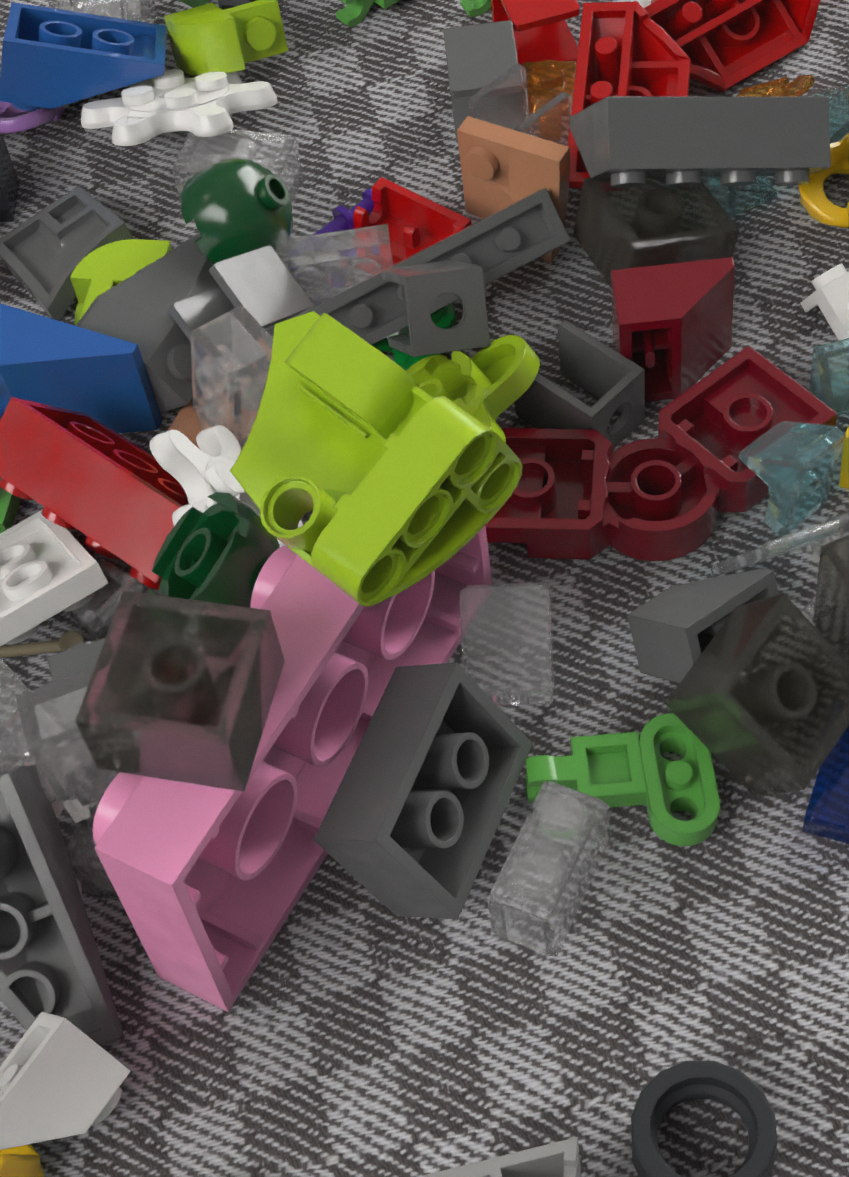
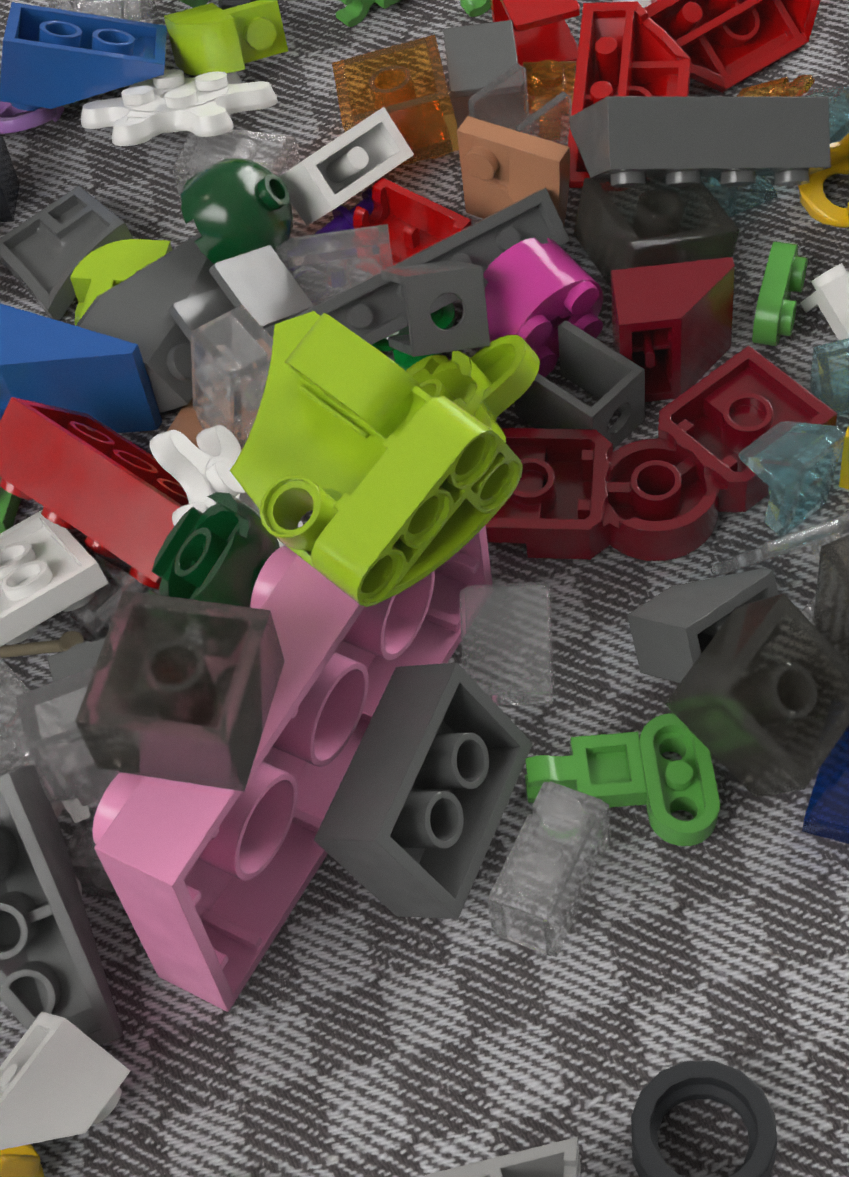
none -> white slope [279,107,414,226]
none -> clear orange brick [332,34,459,170]
none -> dark pink brick [483,237,603,377]
none -> bright green plate [752,241,808,346]

